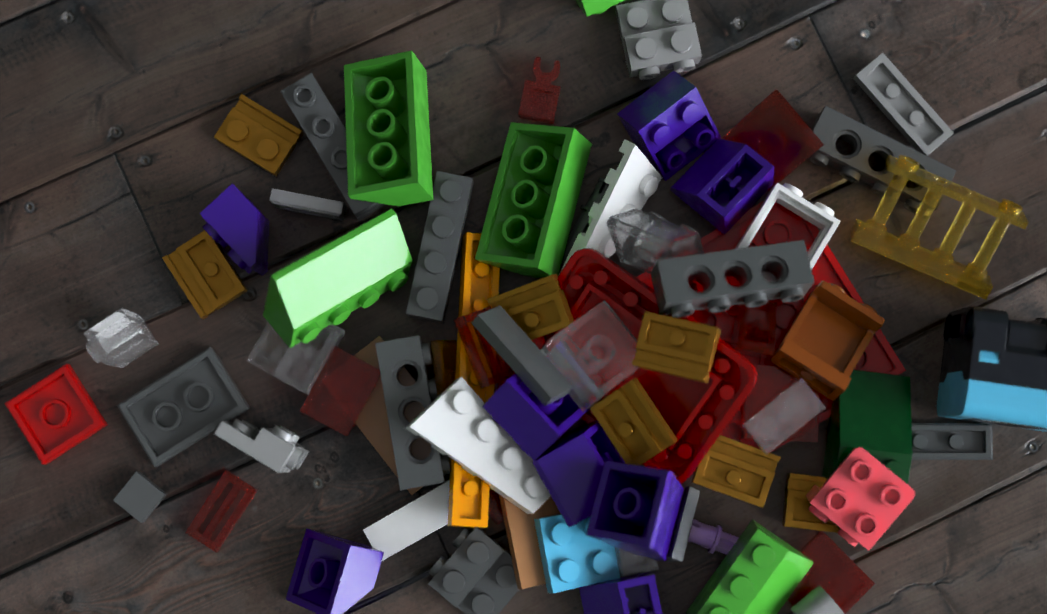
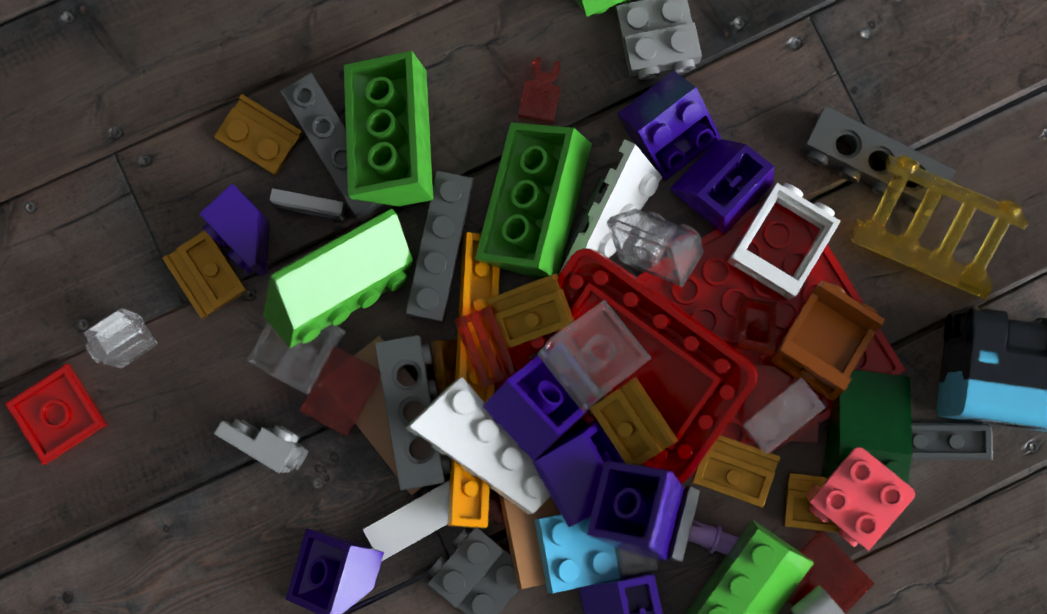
dark grey tile [113,471,167,523] -> none
dark grey tile [117,347,250,467] -> none
clear red tile [185,470,258,552] -> none
dark grey tile [472,305,573,406] -> none
pearl gold plate [632,311,721,384] -> none
dark grey brick [651,240,815,318] -> none
clear red tile [723,90,824,192] -> none
light grey plate [853,53,954,156] -> none

